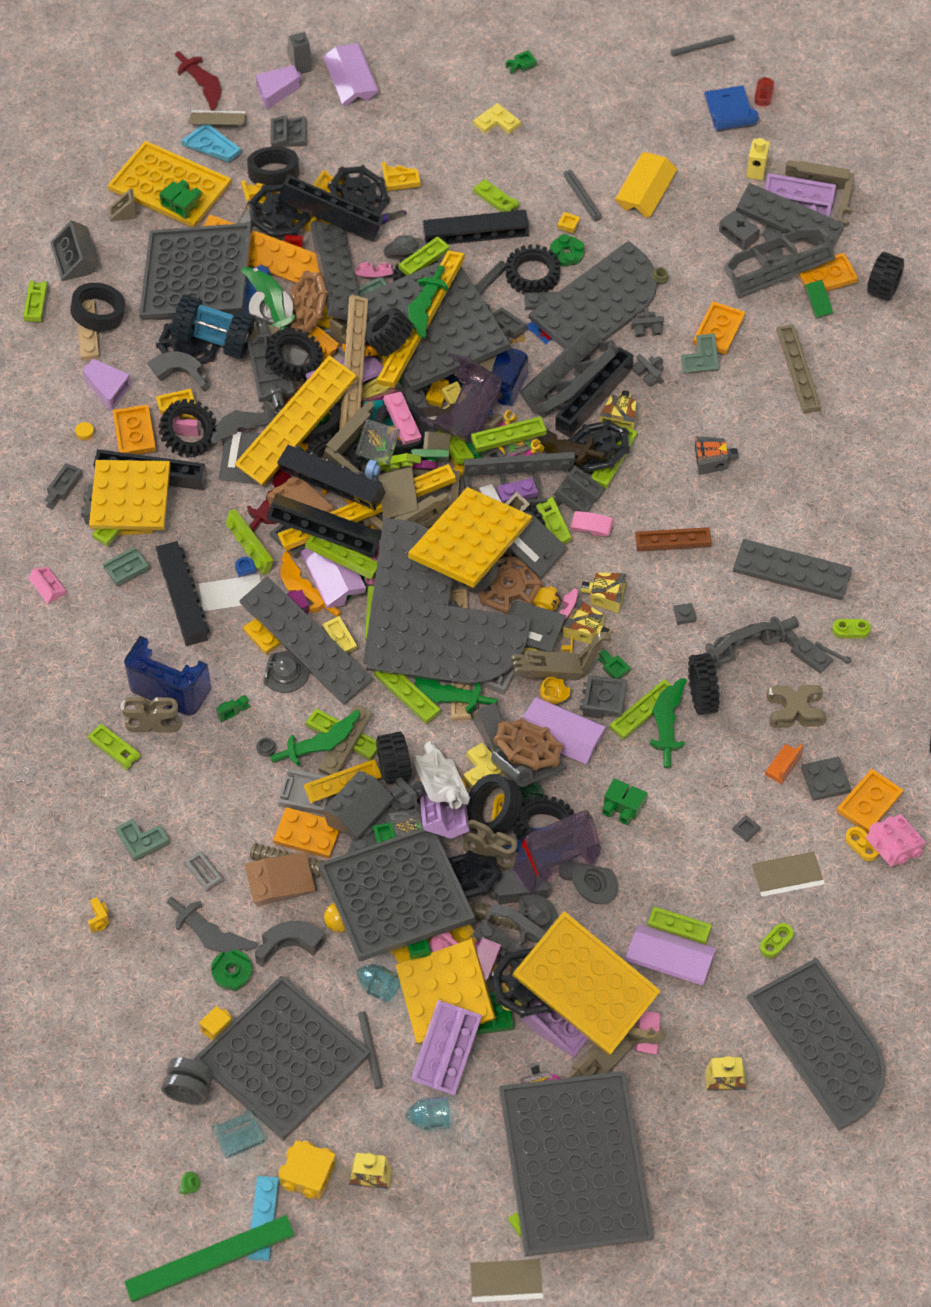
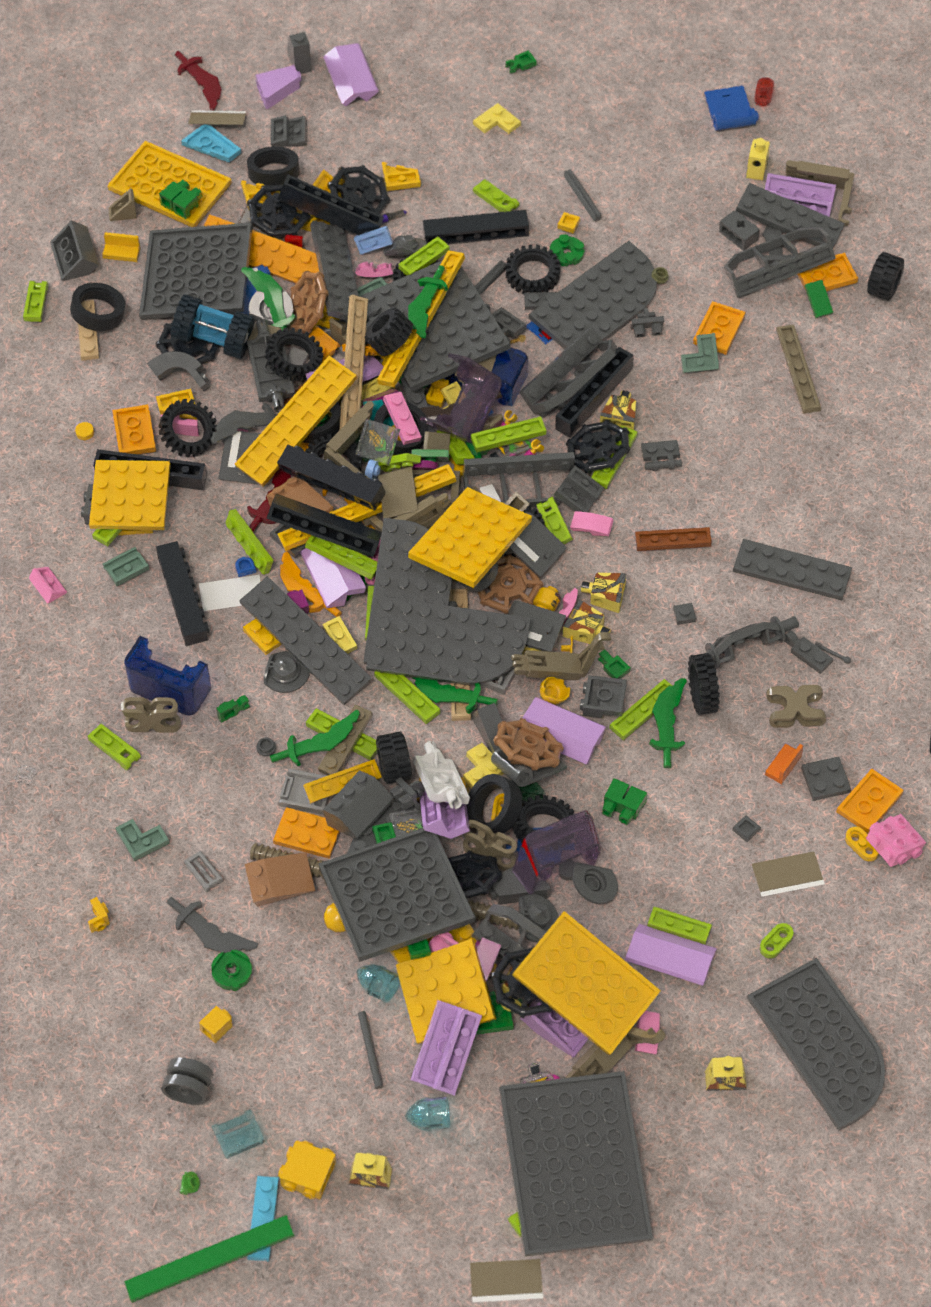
dark grey plate [45,463,82,510] -> none
lavender slope [83,359,131,410] -> none
dark grey plate [194,975,371,1141] -> none
dark grey arch [255,921,326,968] -> none
medium lavender plate [497,478,538,503] -> none
dark brown sword [536,429,607,466] -> none
yellow slope [614,152,678,218] -> none
dark grey hips [632,354,664,387] -> none
dark grey bar [670,34,735,57] -> none
torso [695,436,738,475] -> none
lime plate [832,619,871,639] -> none
none -> yellow panel [102,232,141,262]
none -> light blue plate [354,226,393,254]
none -> dark grey plate [641,440,682,471]

